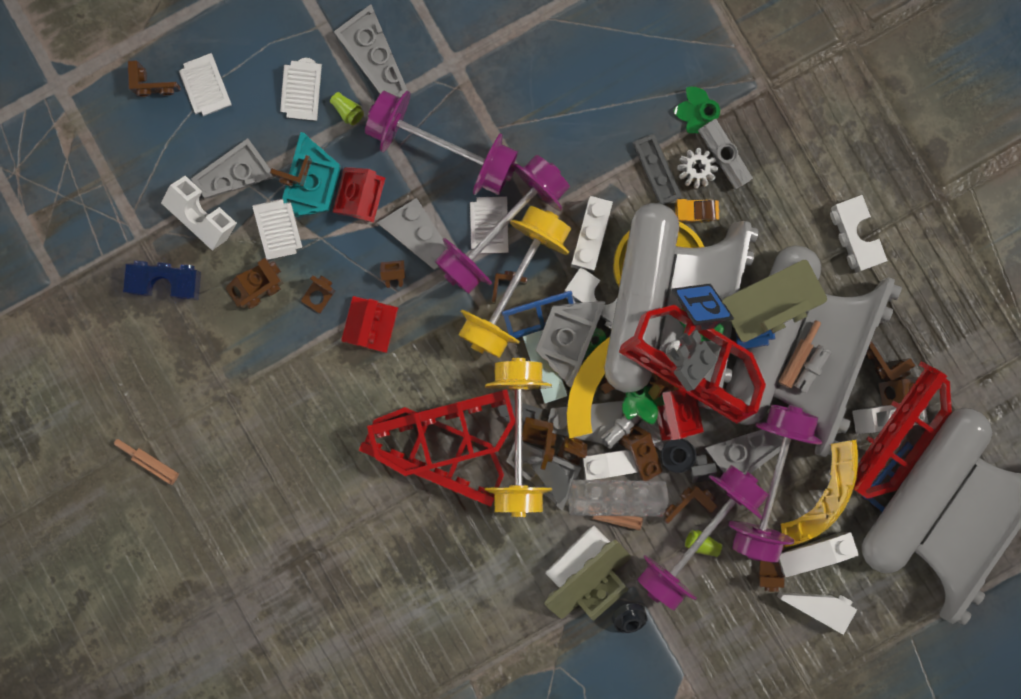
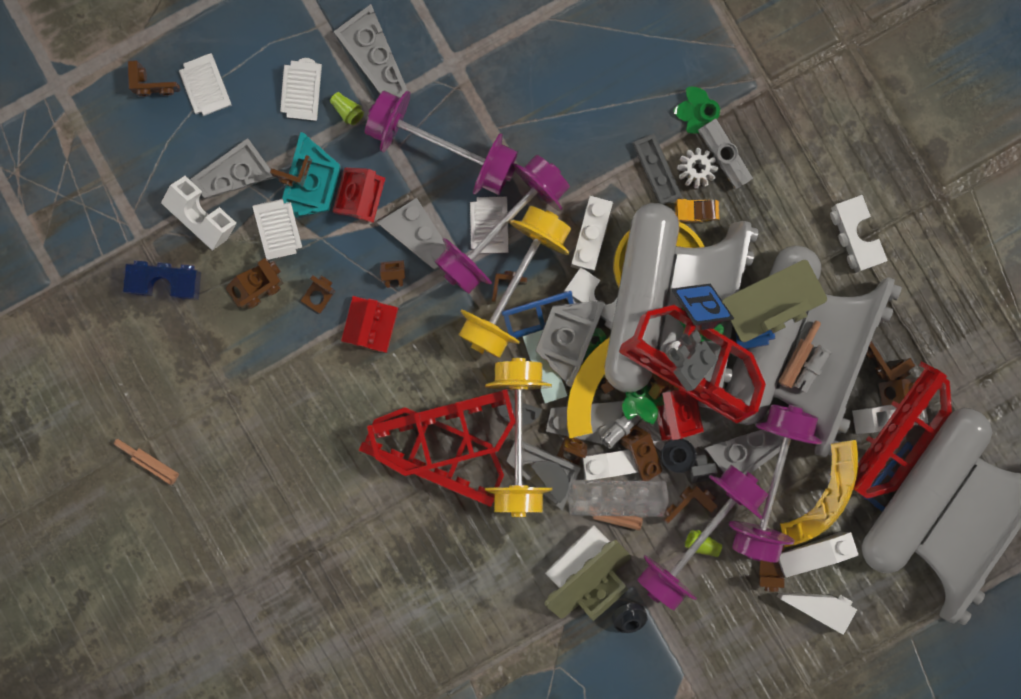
reddish brown bracket [522,417,556,470] -> none

